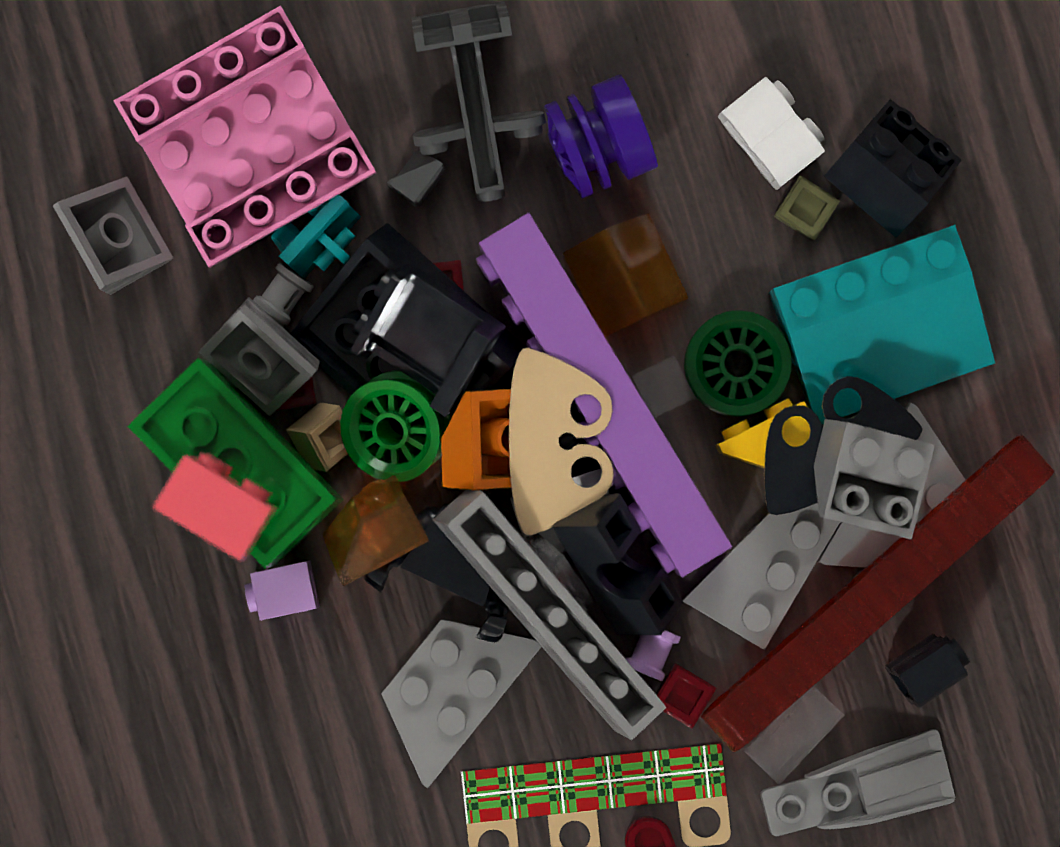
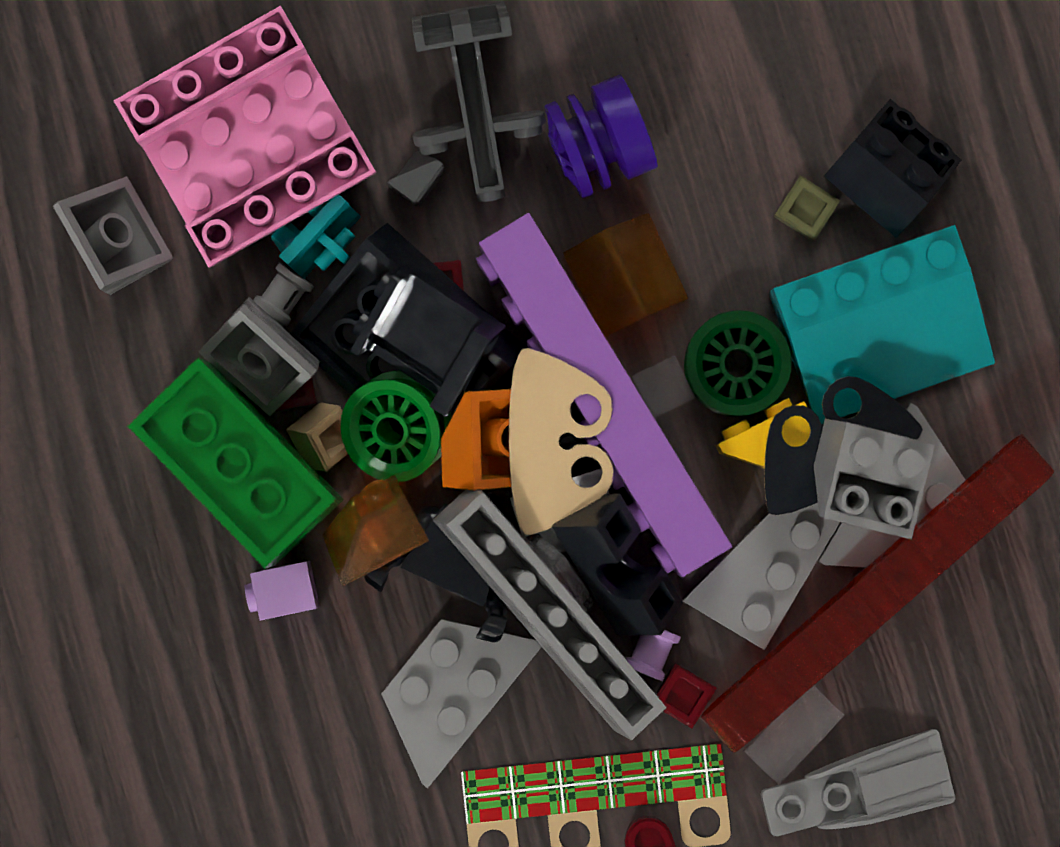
coral brick [152,452,277,561] -> none
white brick [718,77,825,190] -> none
black brick [885,634,970,709] -> none

